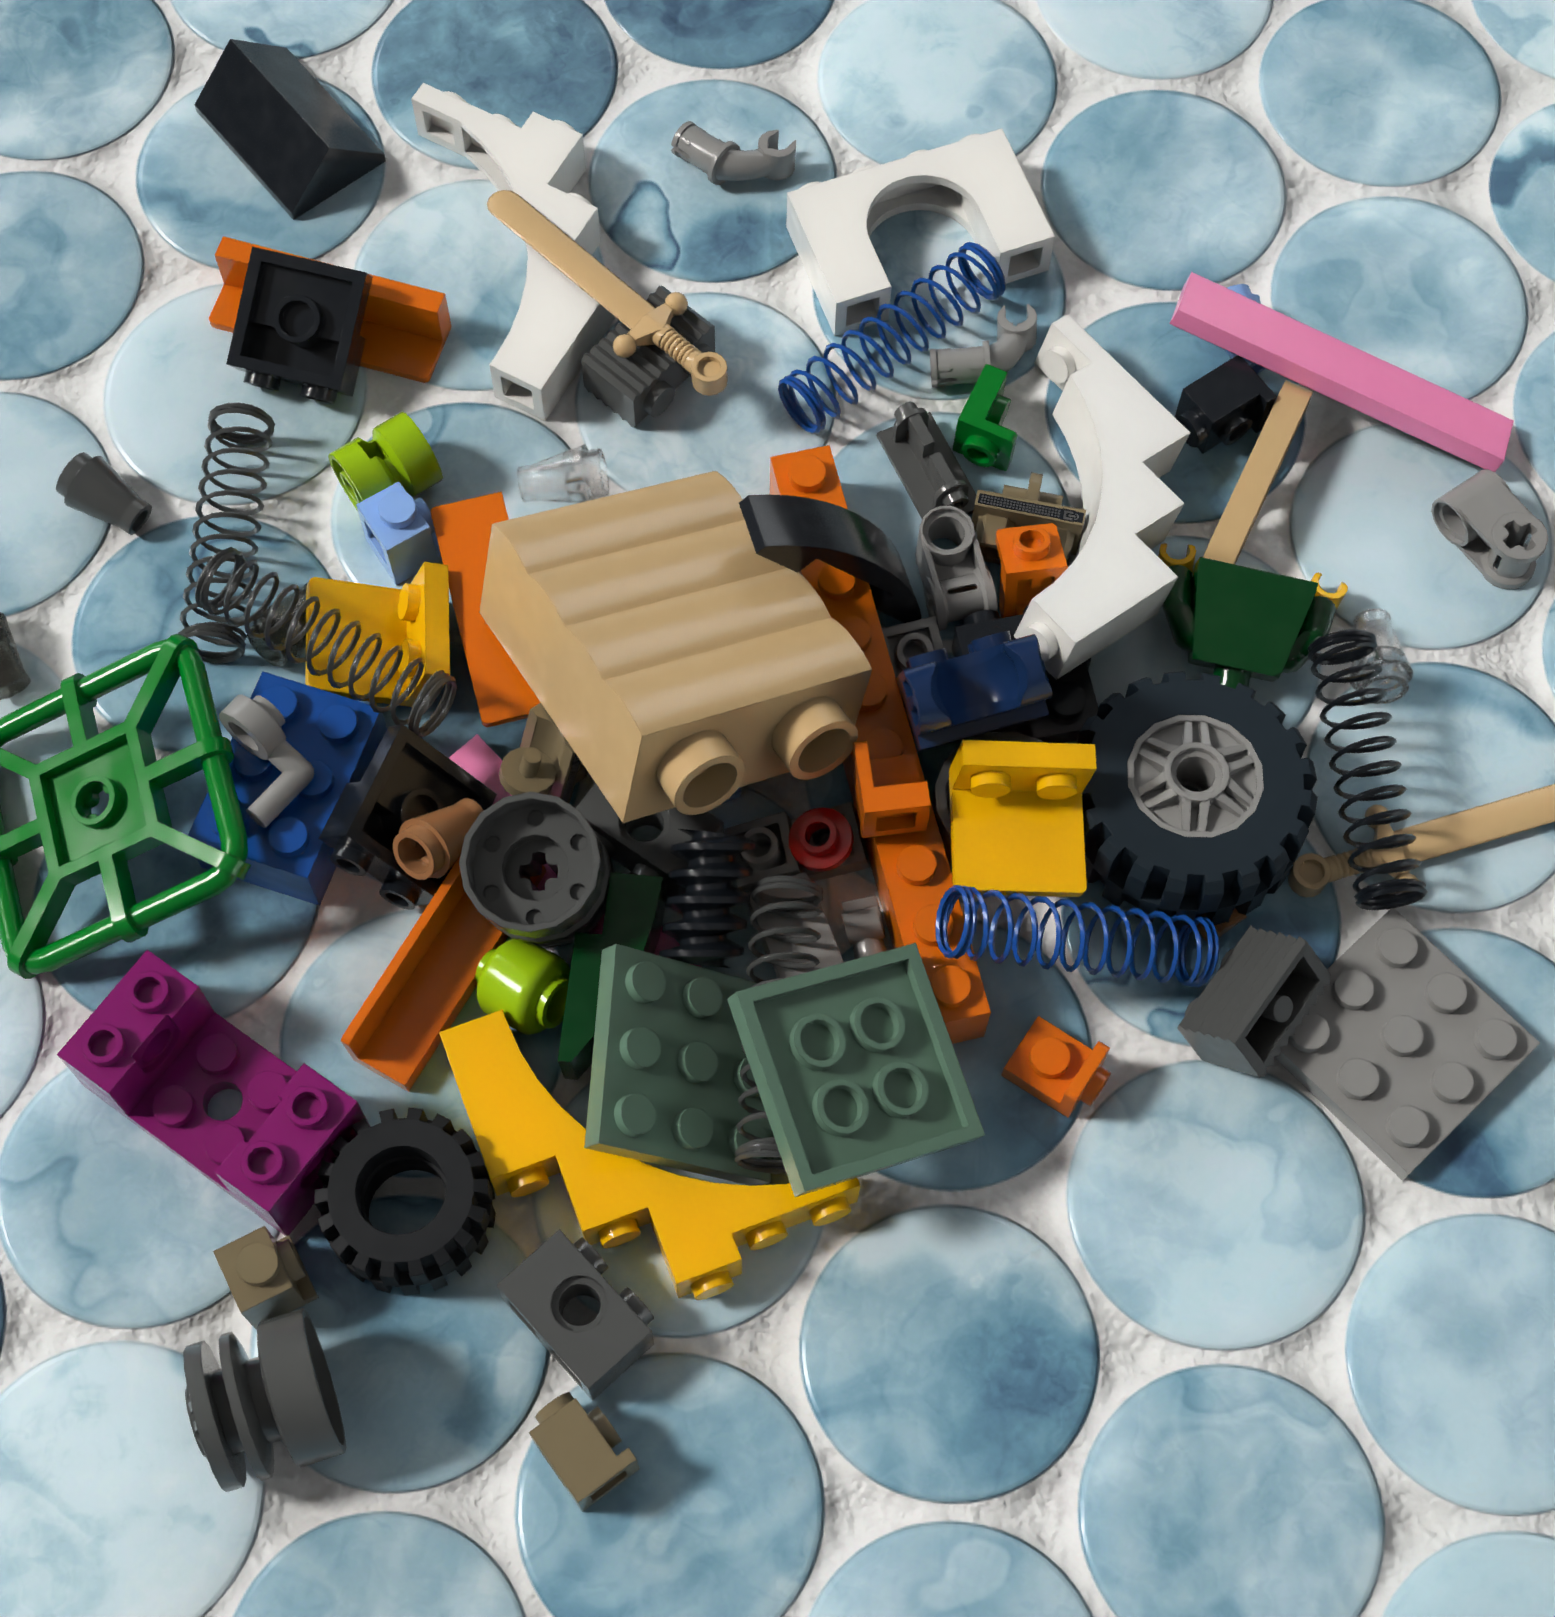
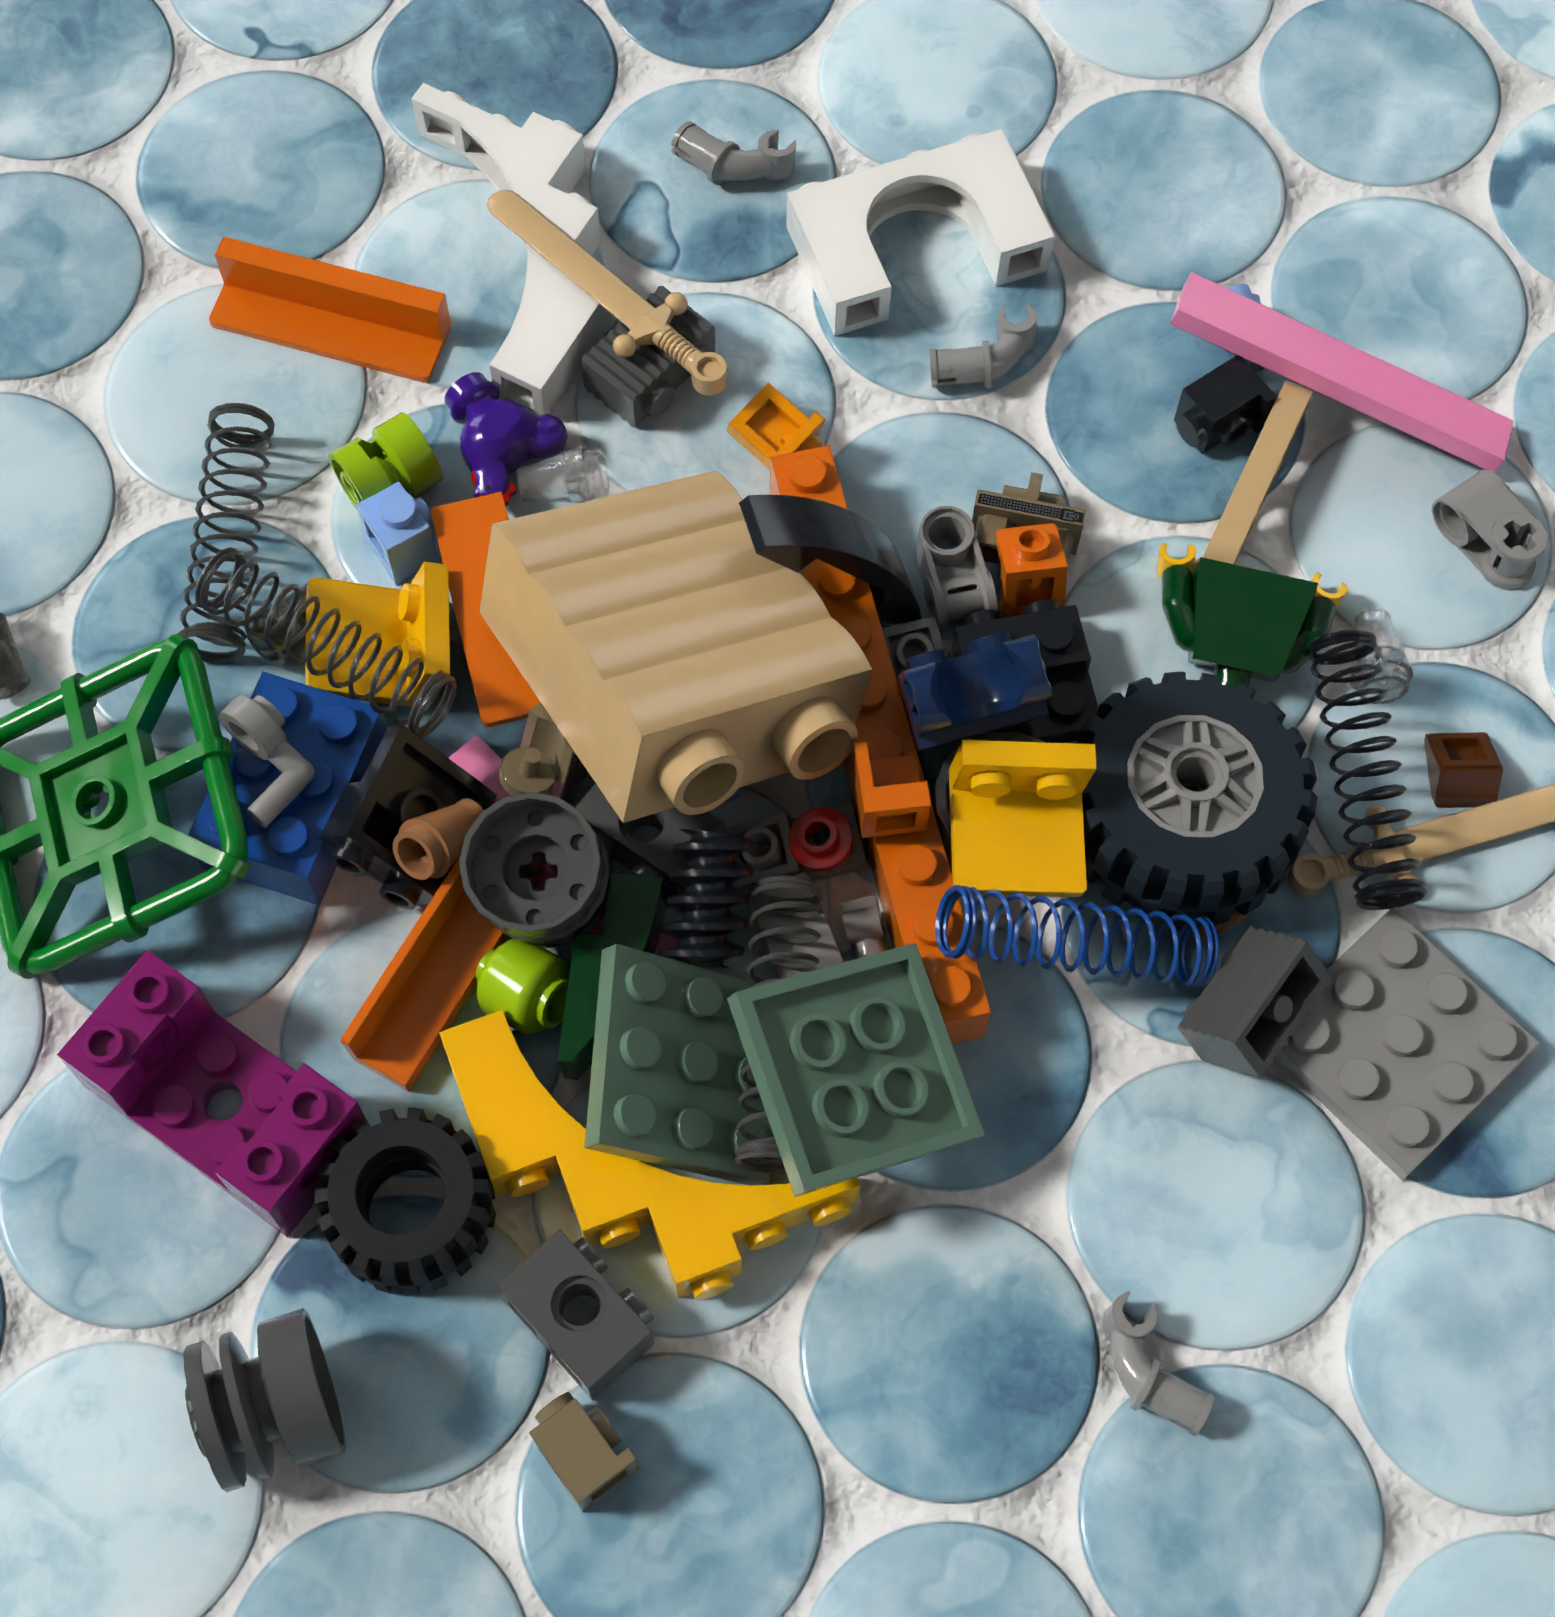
dark grey cone [56,452,152,535] -> none
black slope [194,39,386,220] -> none
dark tan brick [213,1226,319,1329] -> none
black plate [226,247,373,404] -> none
blue piece [778,242,1006,434] -> none
dark grey hinge [876,402,976,519] -> none
green bracket [952,364,1018,471] -> none
orange bracket [1001,1016,1111,1118] -> none
white arch [1014,314,1191,680] -> none
none -> dark purple animal [445,372,568,506]
none -> light orange bracket [726,382,826,470]
none -> light grey piece [1102,1291,1215,1436]
none -> reddish brown slope [1424,732,1503,808]

